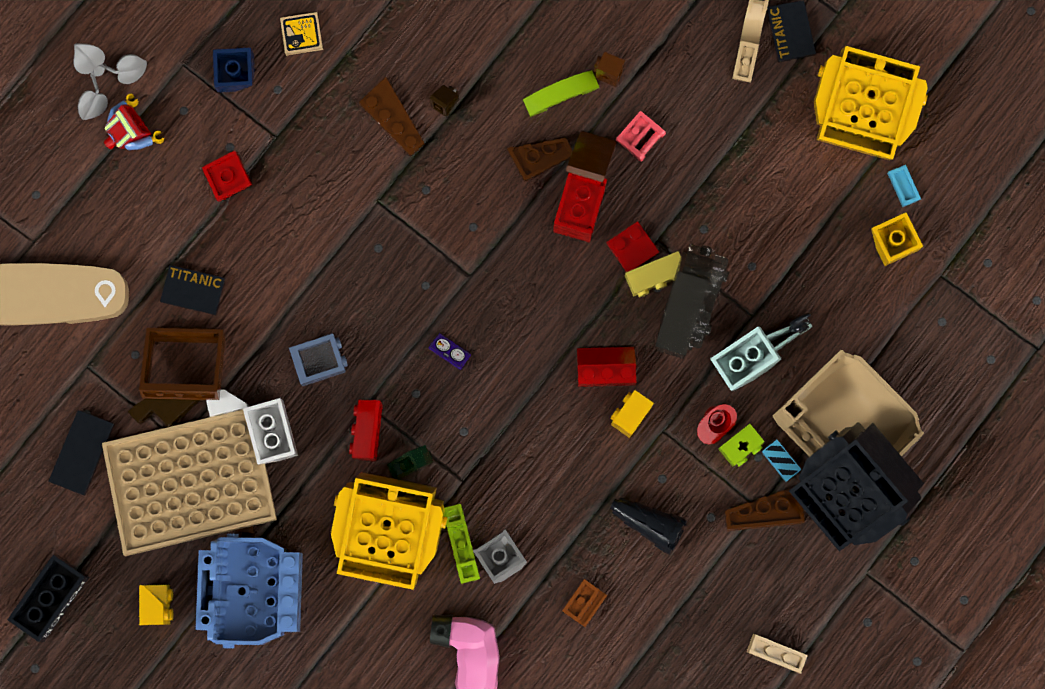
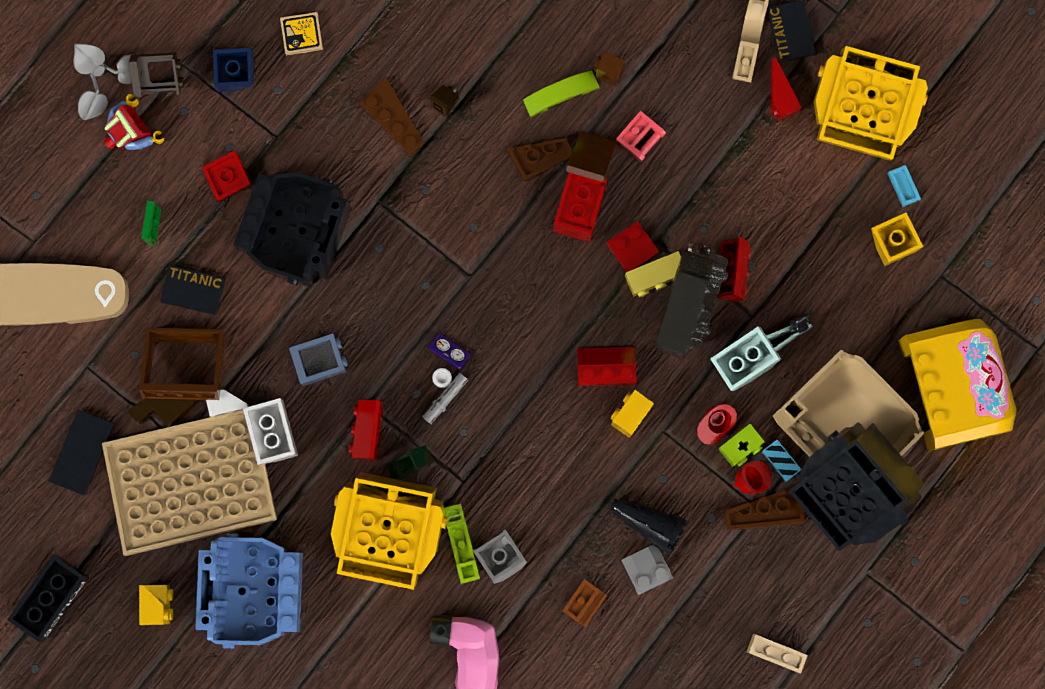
none -> dark brown window [129,52,184,97]
none -> green tile [141,201,161,246]
none -> black piece [233,172,352,286]
none -> light grey pin [422,373,468,425]
none -> white tile [432,368,452,388]
none -> light grey slope [621,544,673,595]
none -> red slope [715,237,751,302]
none -> red piece [733,461,772,494]
none -> red slope [770,58,801,121]
none -> yellow slope [898,319,1016,451]

